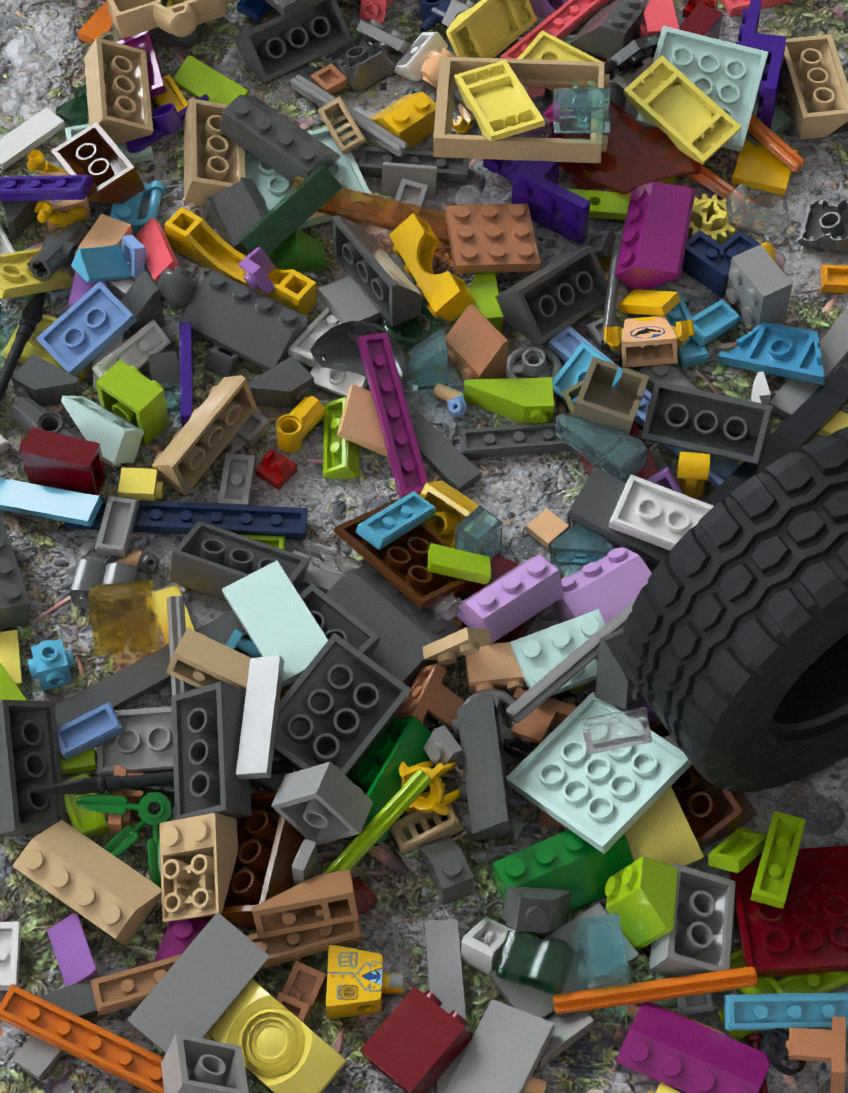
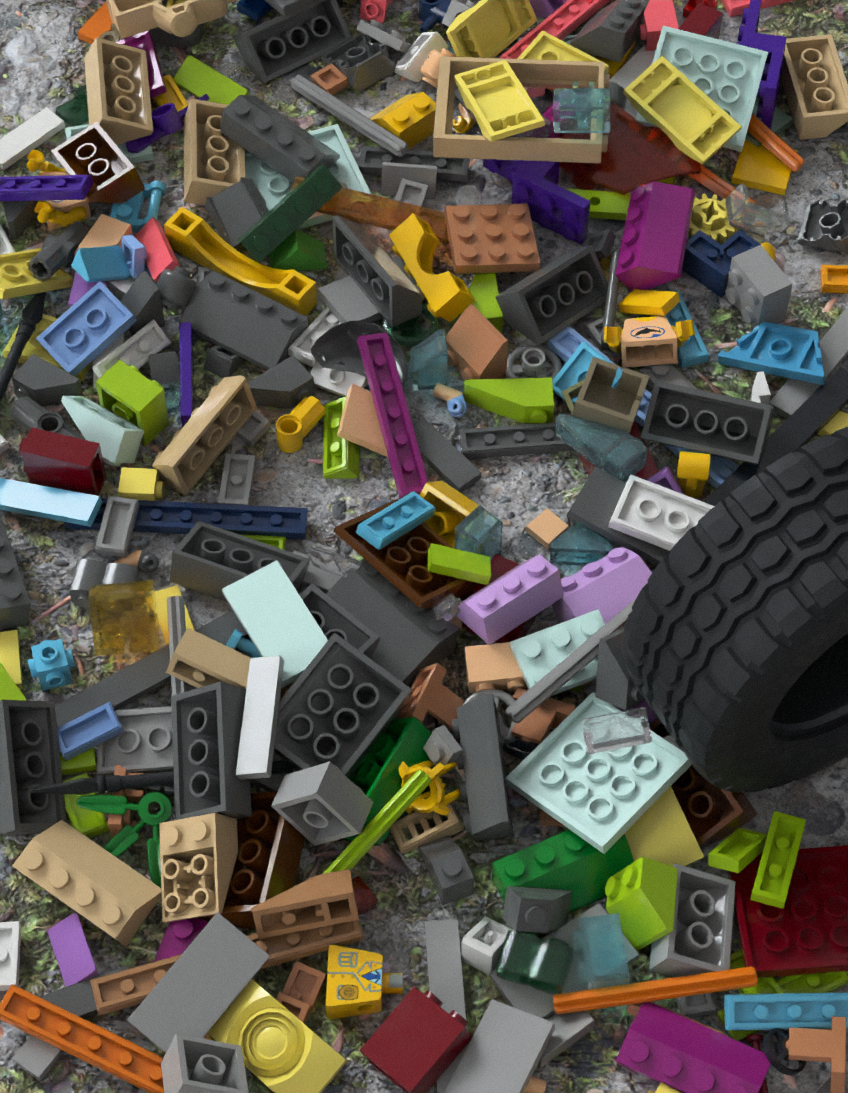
medium lavender bracket [238,247,275,294] -> none
red tile [255,449,297,490] -> none
light grey tile [291,839,319,886] -> none
tan slope [317,96,367,155] -> none
tan plate [422,627,491,665] -> none
black plate [604,33,661,80] -> none
medium azure tile [688,299,742,347] -> none

